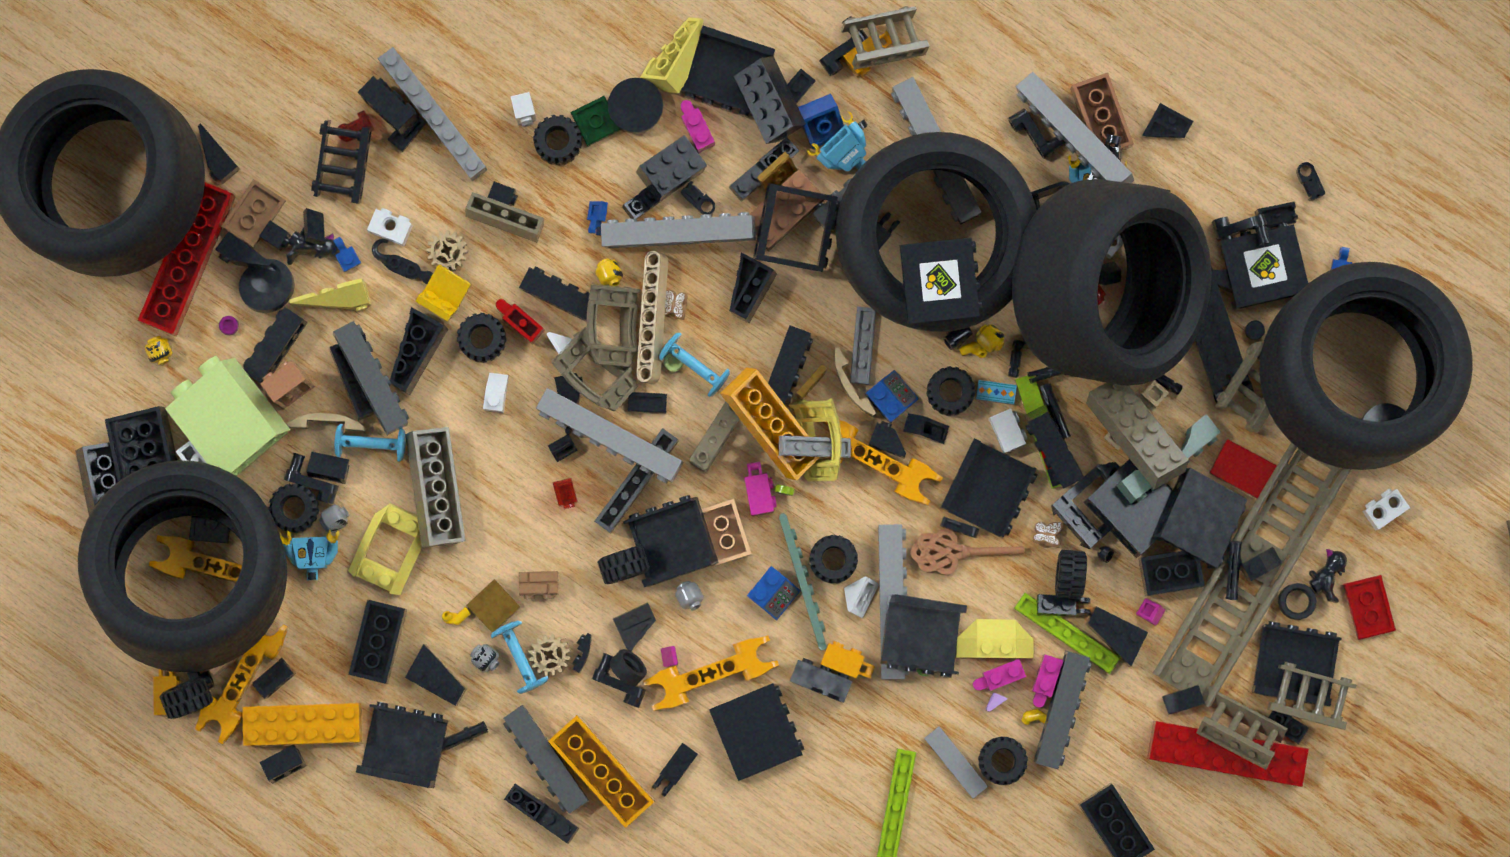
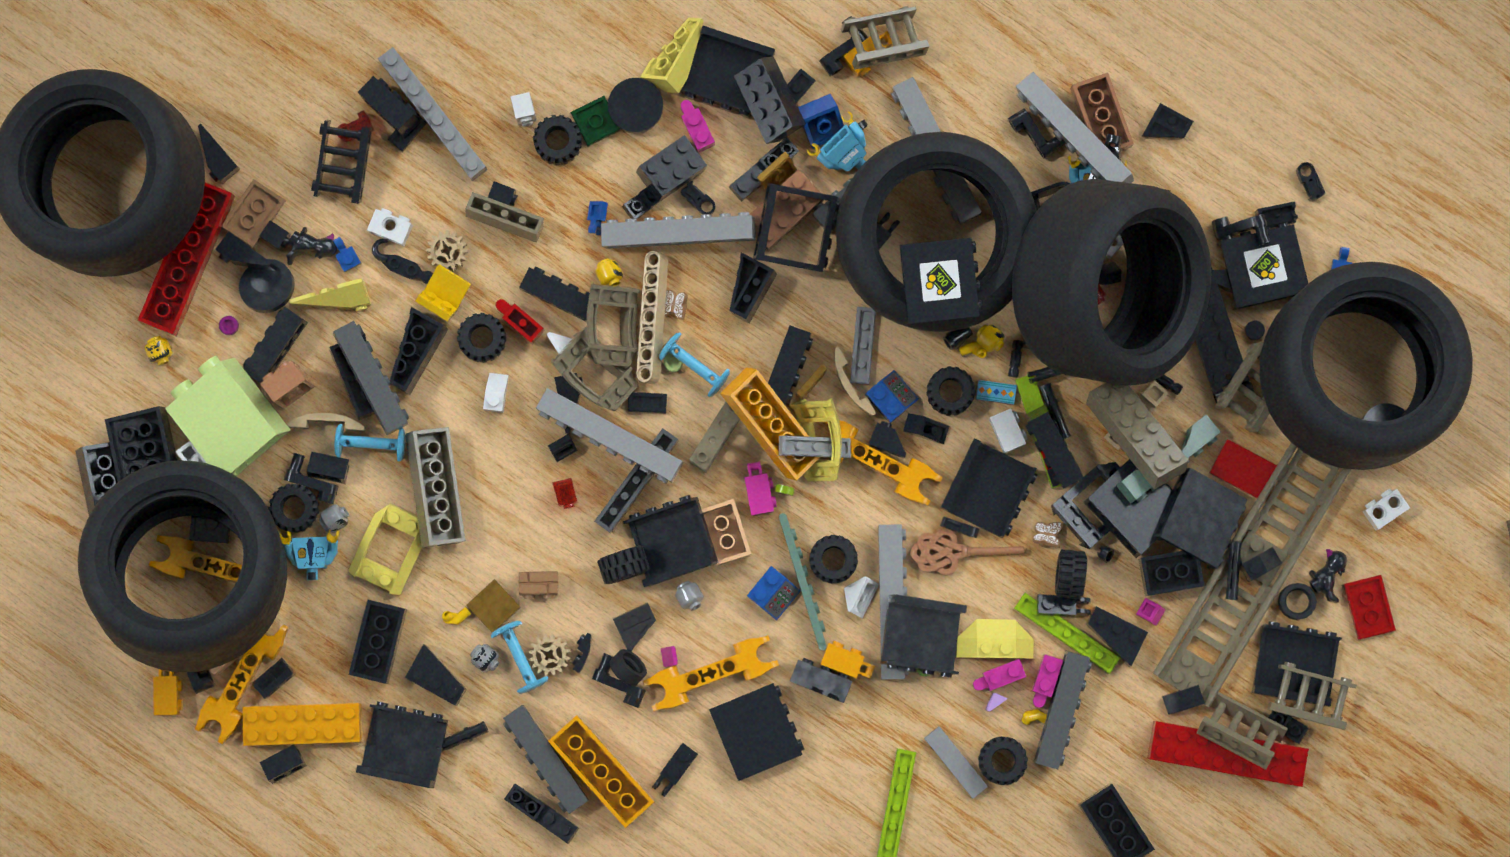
black tyre [159,678,213,719] -> none
black tile [303,208,325,246] -> none

